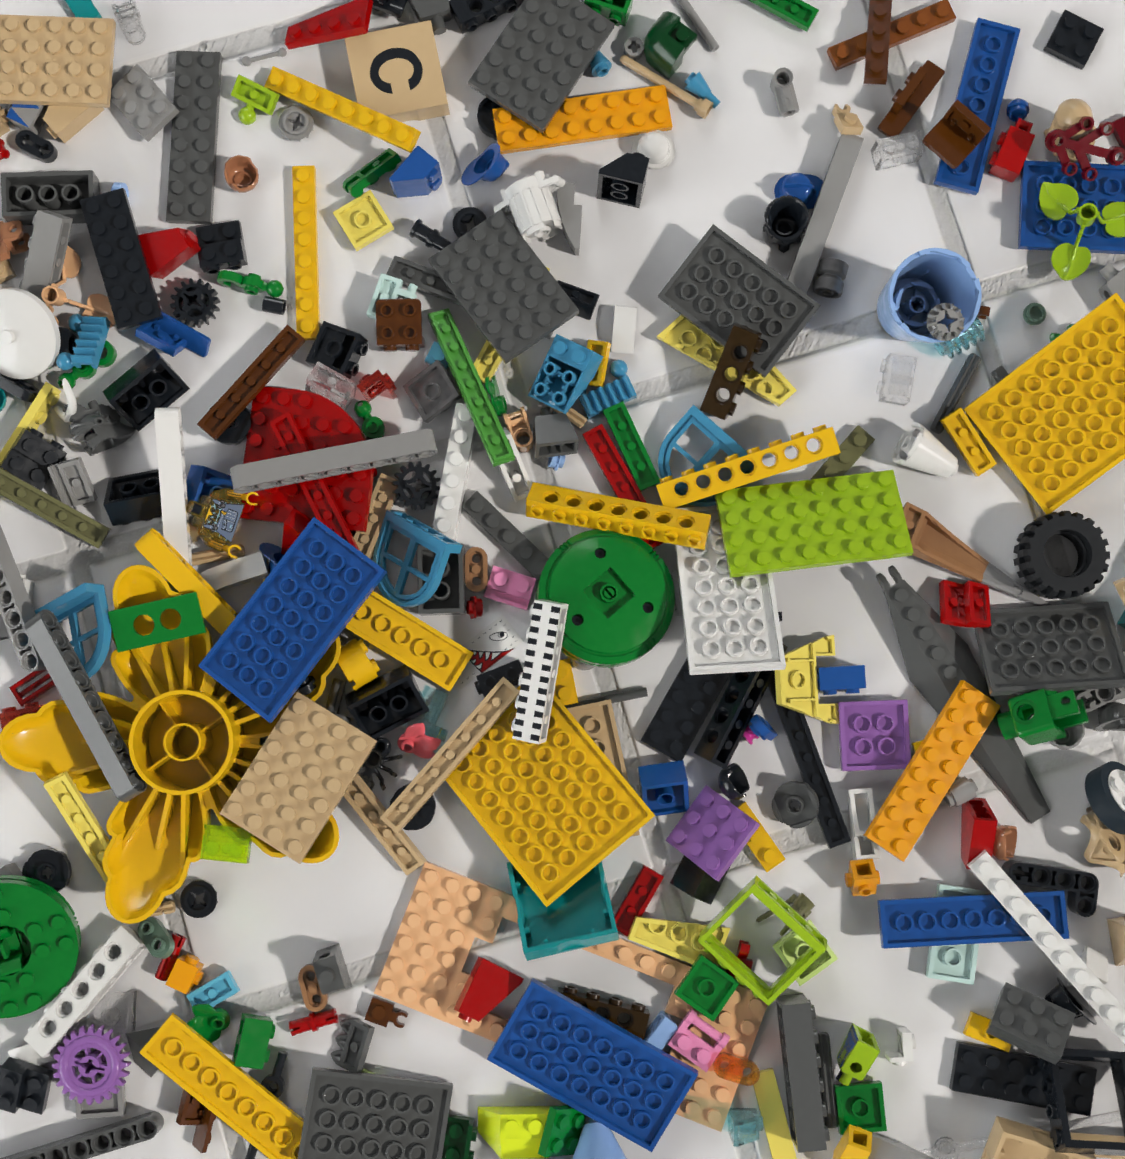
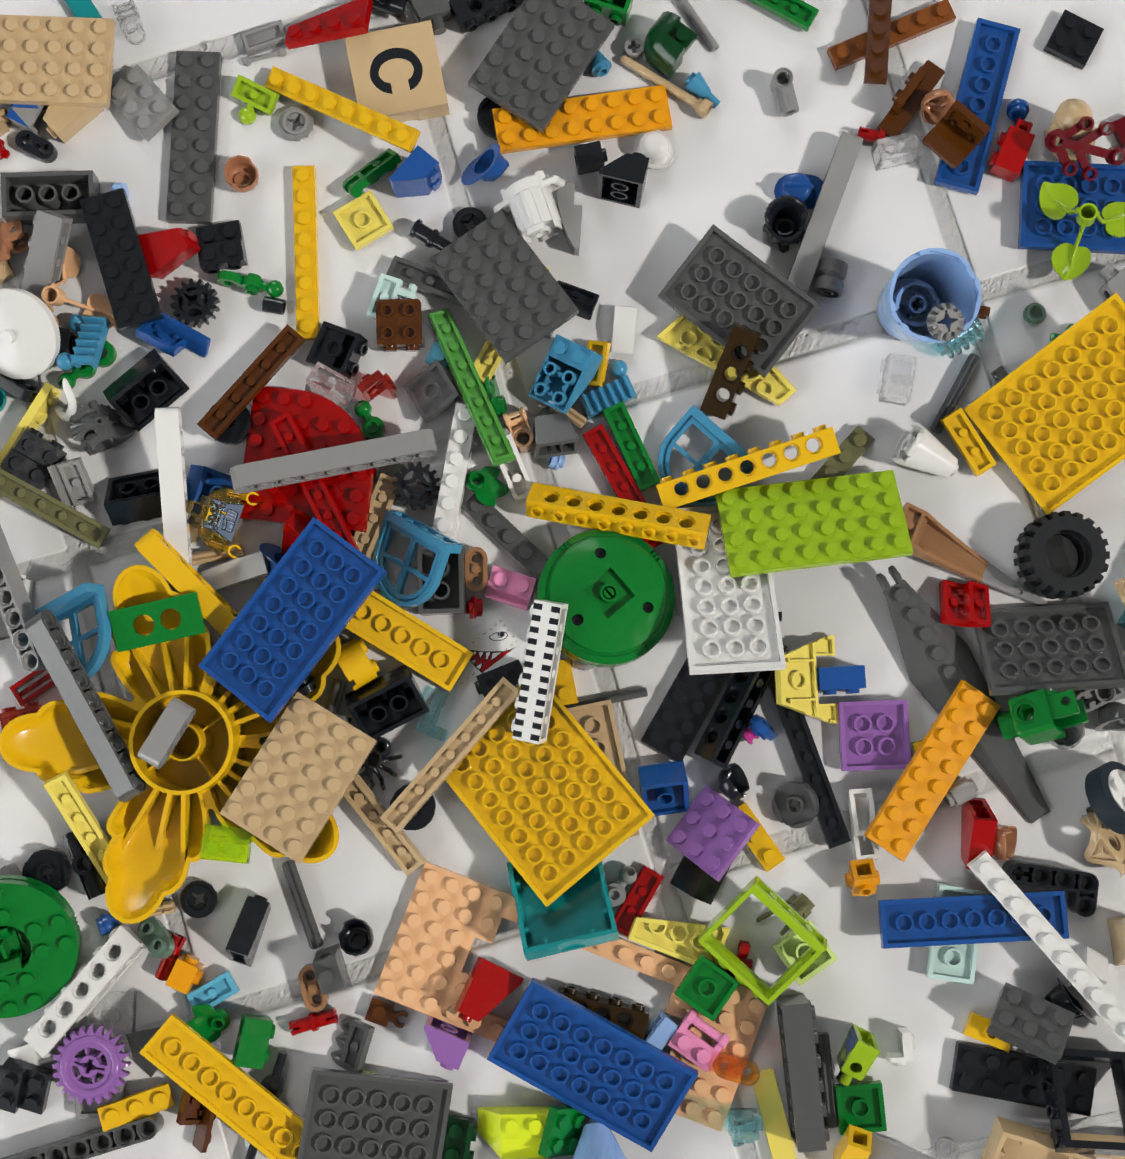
coral plate [397,723,441,759] -> none
tan plate [832,104,864,135] -> none
none -> black piece [63,831,106,900]
none -> blue plate [95,913,120,936]
none -> yellow plate [97,1081,175,1132]
none -> light grey beam [137,697,196,769]
none -> black slope [225,895,271,967]
none -> light grey tile [240,20,286,57]
none -> dark grey axle [282,860,323,949]
none -> black hair [338,918,374,957]
none -> medium lavender slope [424,1016,472,1070]
none -> green plate [465,466,509,507]
none -> black brick [574,141,608,175]
none -> light grey piece [607,866,637,907]
none -> red pin [857,126,886,146]
none -> nougat hair [920,89,954,125]

